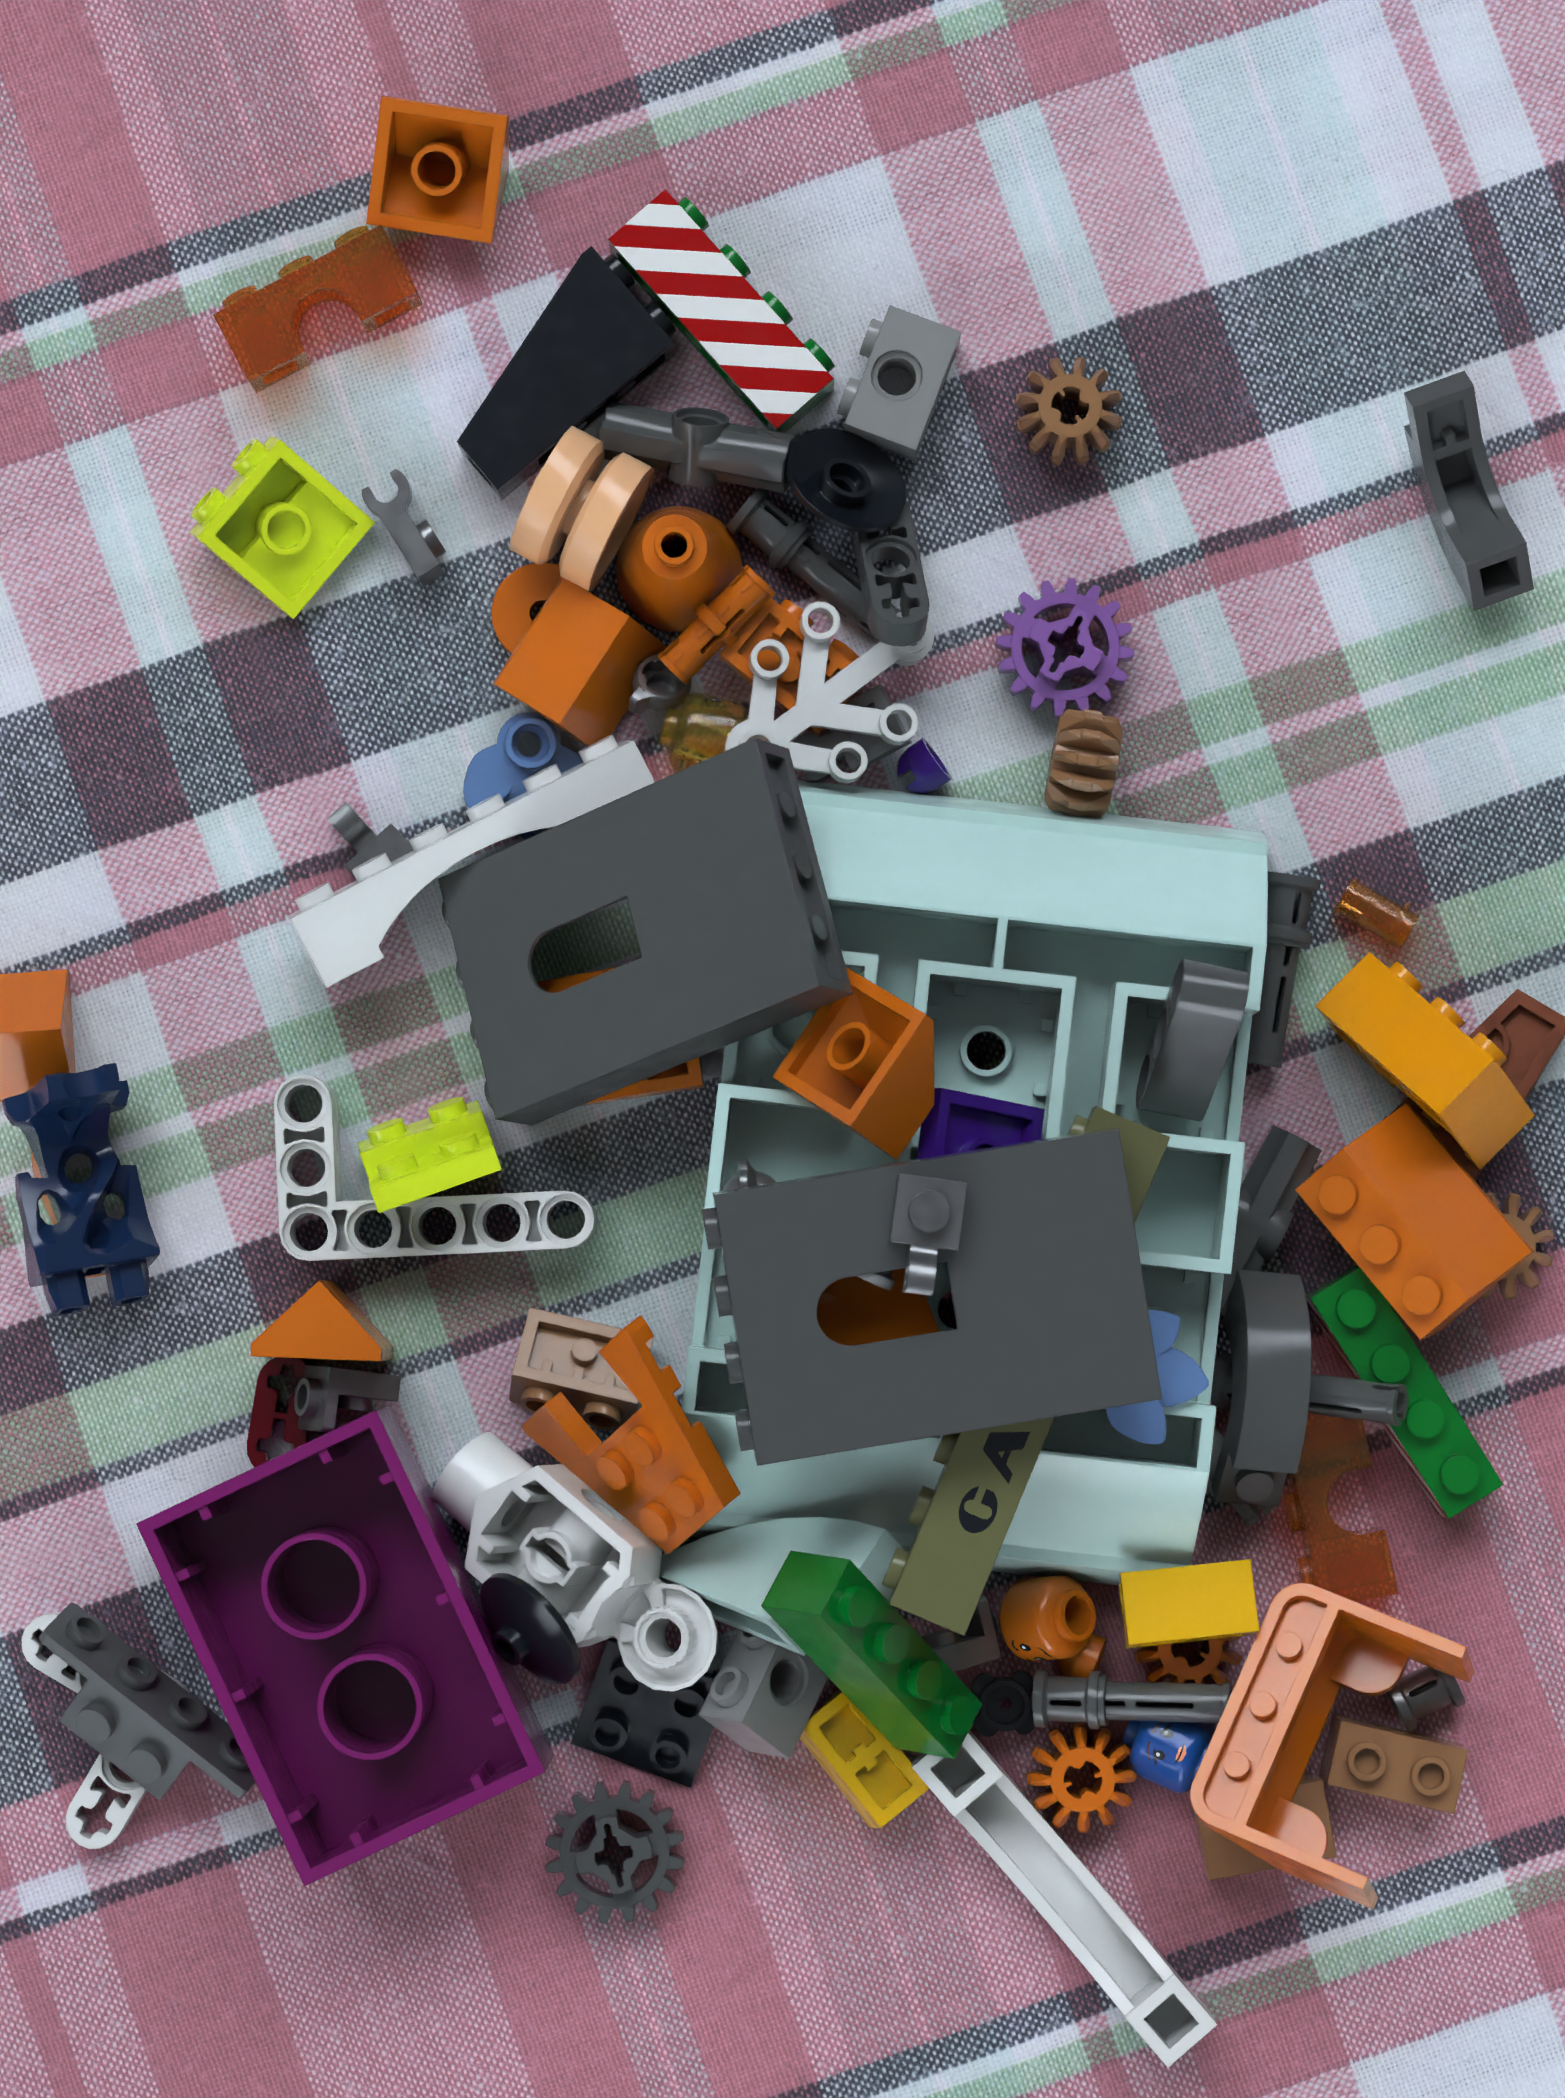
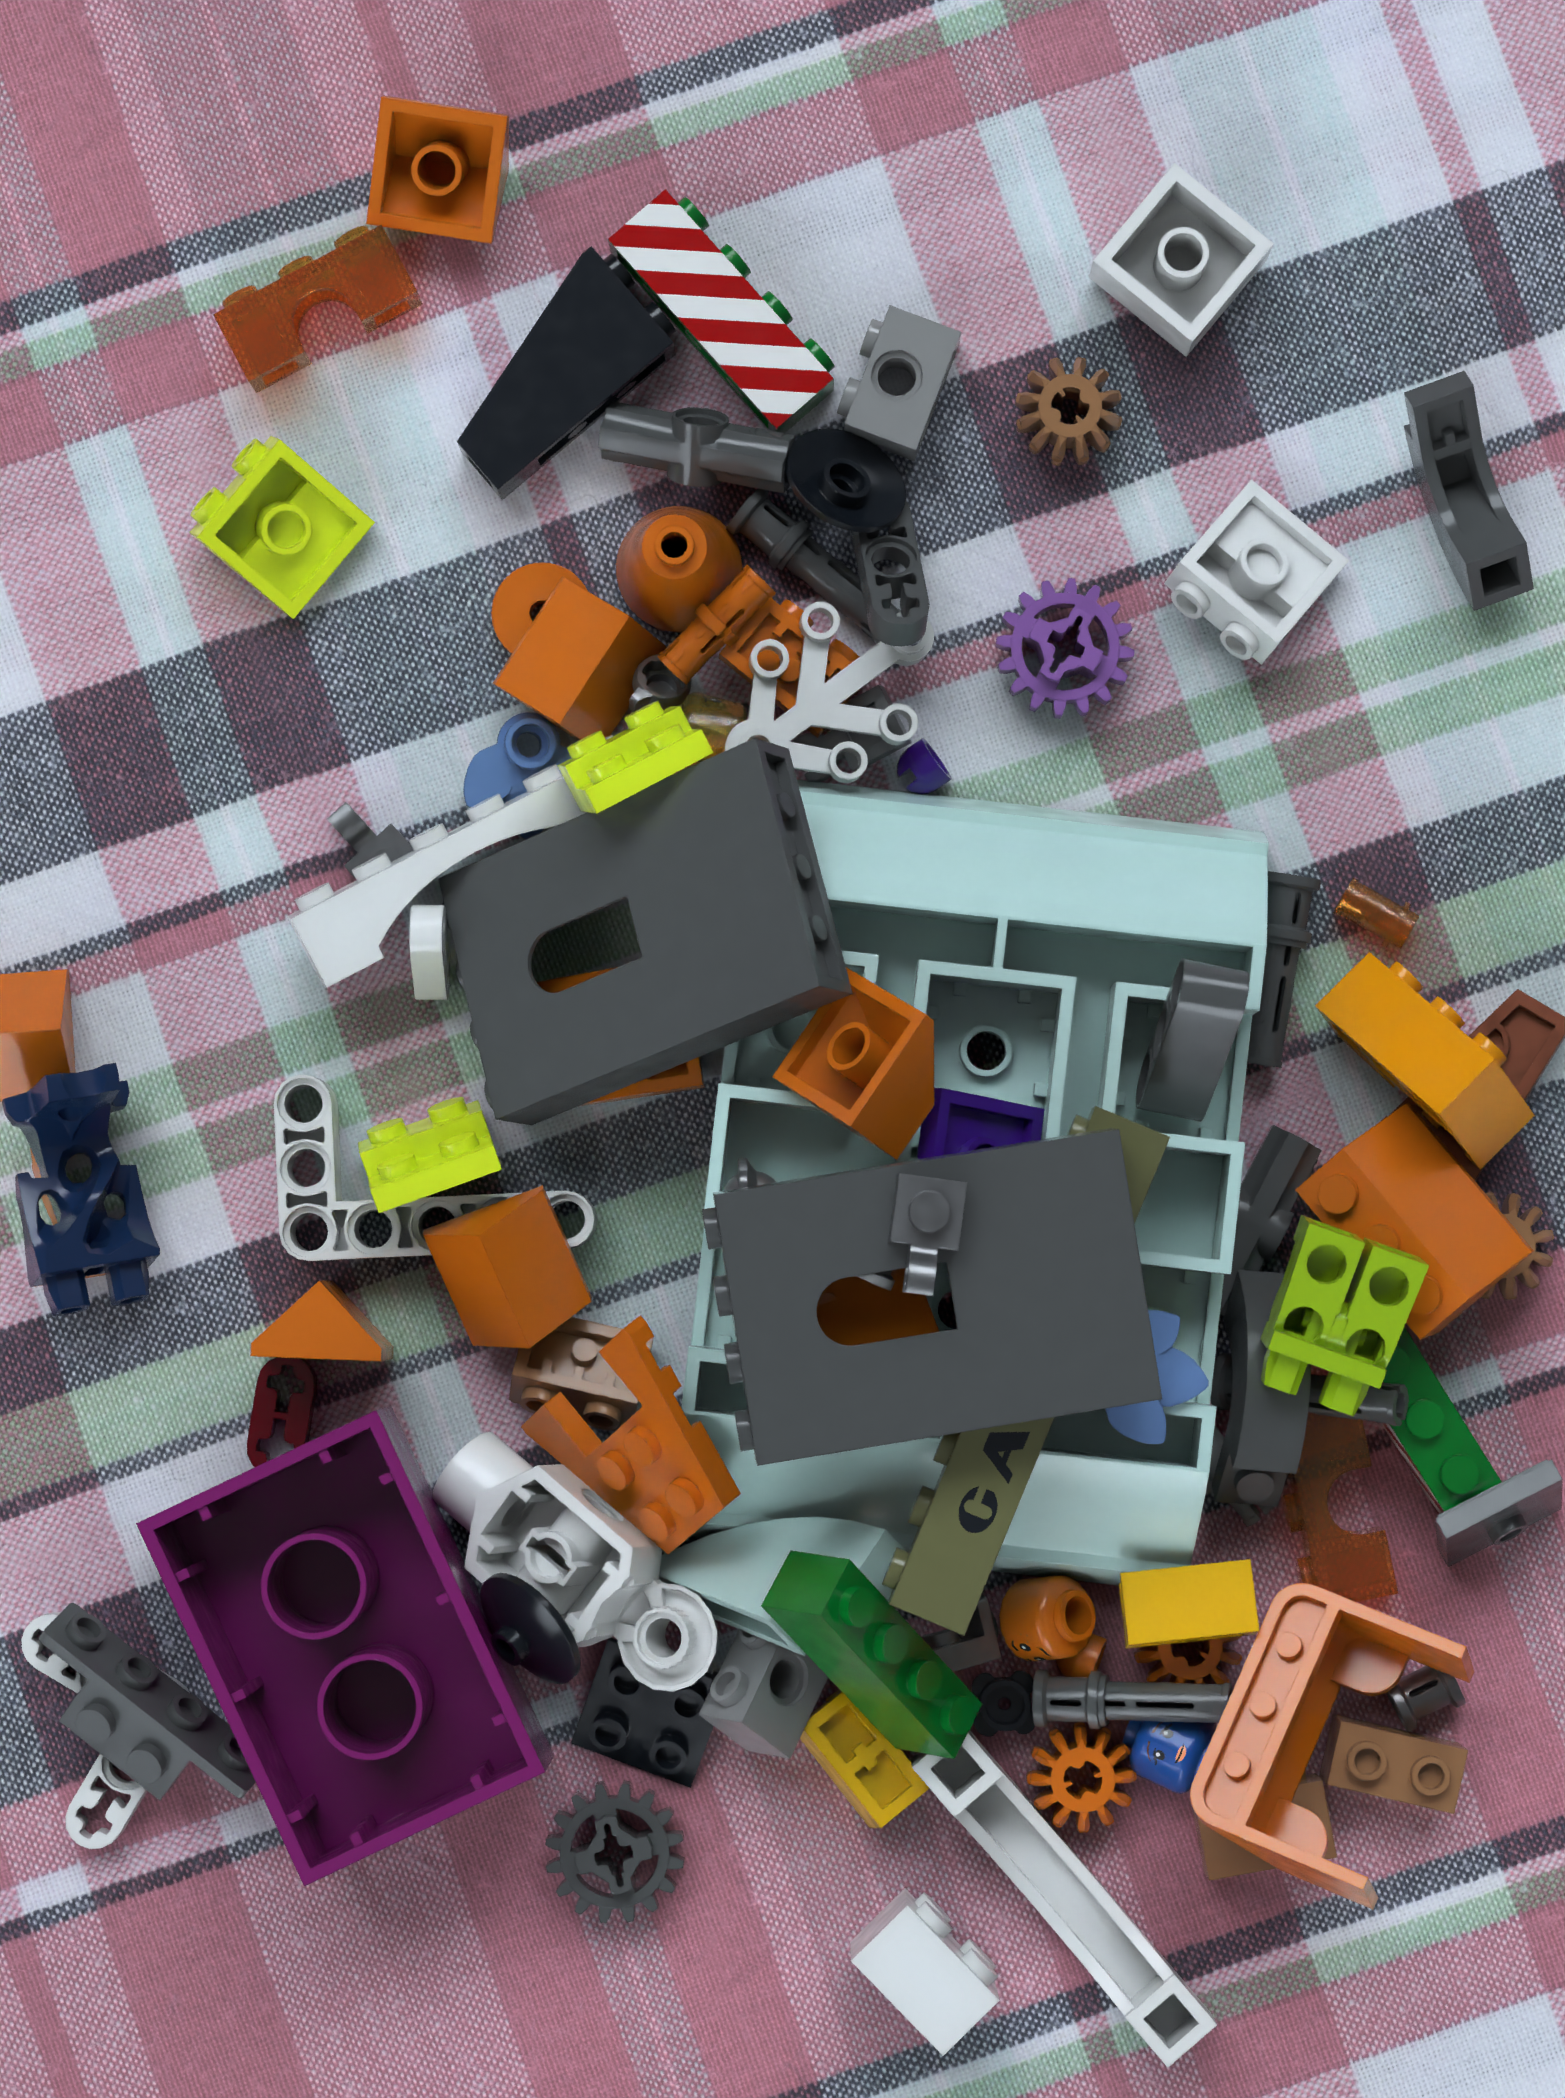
flat silver bracket [294,1365,401,1432] -> none
flat silver plate [361,469,446,587] -> none
light nougat wheel [509,426,654,591] -> none
medium nougat gear [1044,709,1123,818] -> none
none -> white beam [409,905,450,1000]
none -> orange slope [423,1185,592,1349]
none -> neon yellow plate [557,701,713,814]
none -> white brick [850,1888,1000,2056]
none -> white brick [1089,163,1274,357]
none -> white plate [1164,479,1349,665]
none -> lime hips [1260,1215,1429,1416]
none -> dark grey plate [1435,1459,1563,1567]

